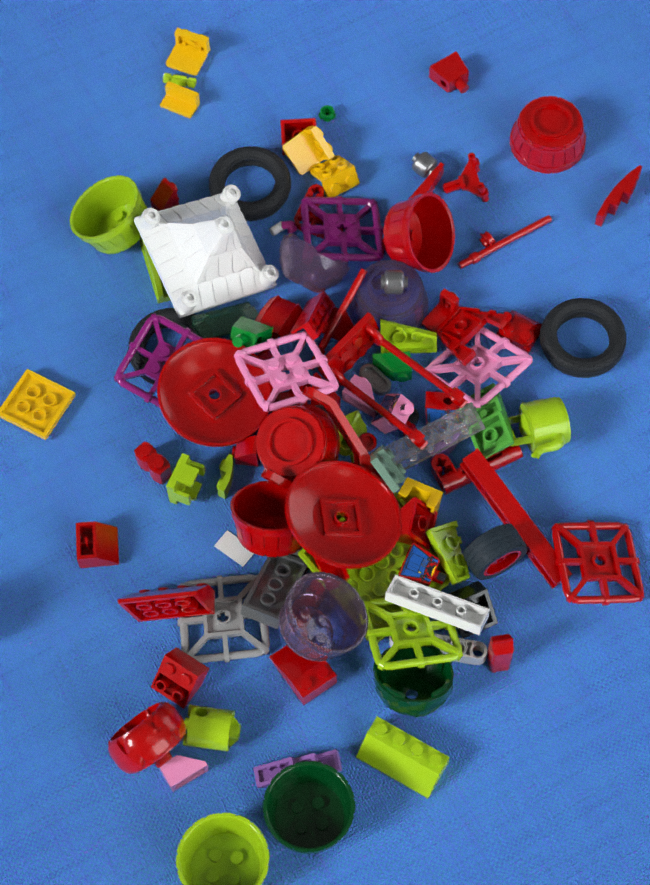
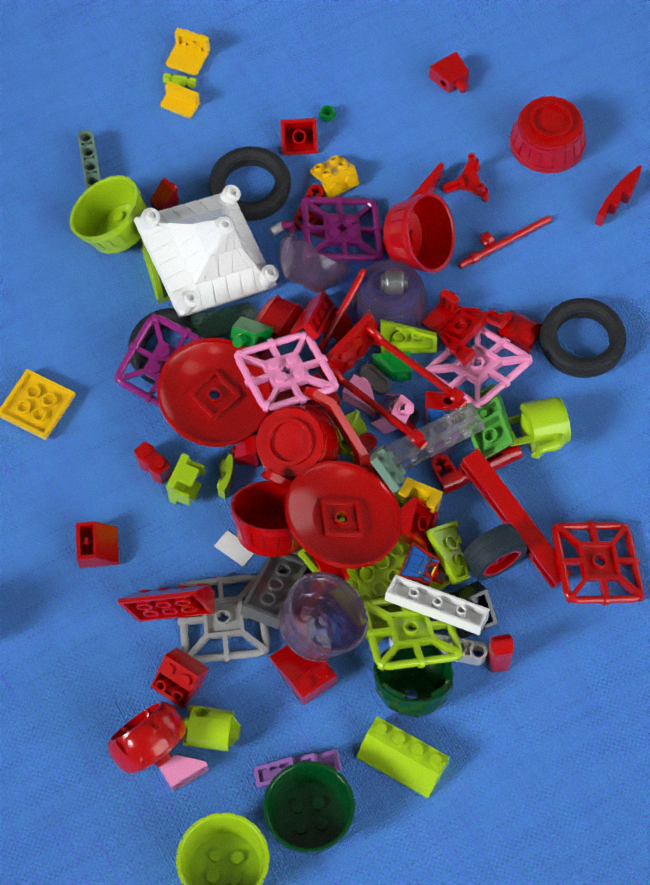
yellow bracket [282,126,335,175] -> none
flat silver head [411,151,438,178] -> none
none -> sand green beam [78,129,101,190]

